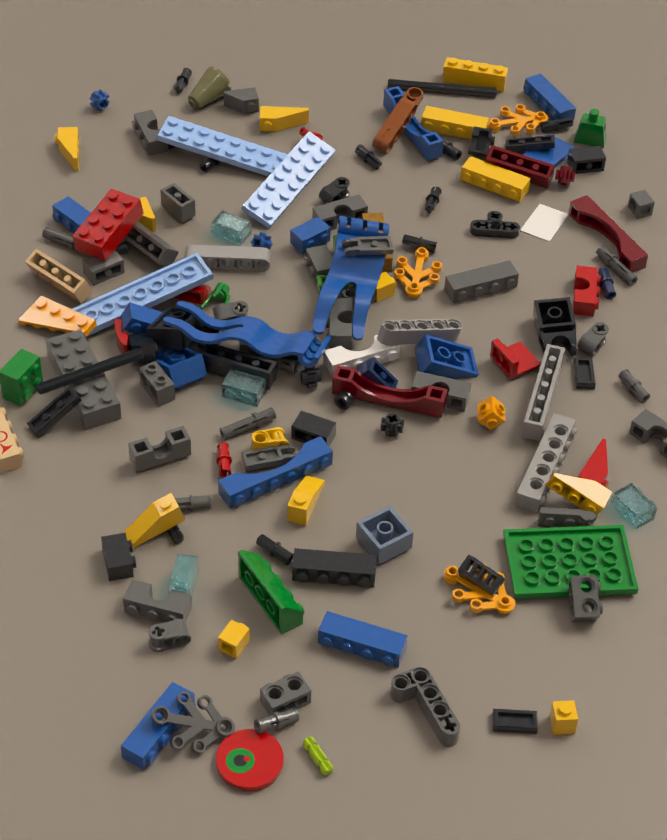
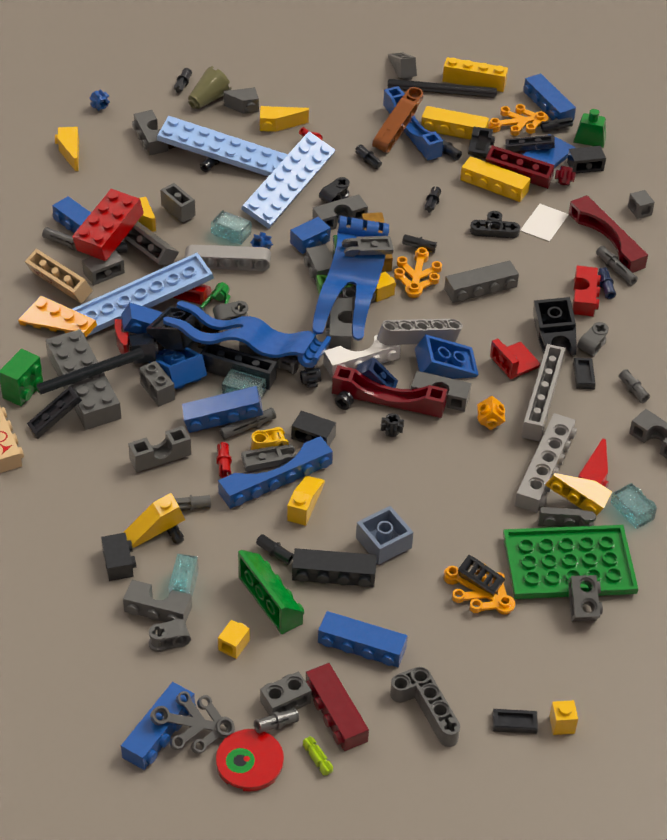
none -> brick [182,386,263,433]
none -> dark red brick [305,663,369,752]
none -> dark grey slope [388,52,417,80]

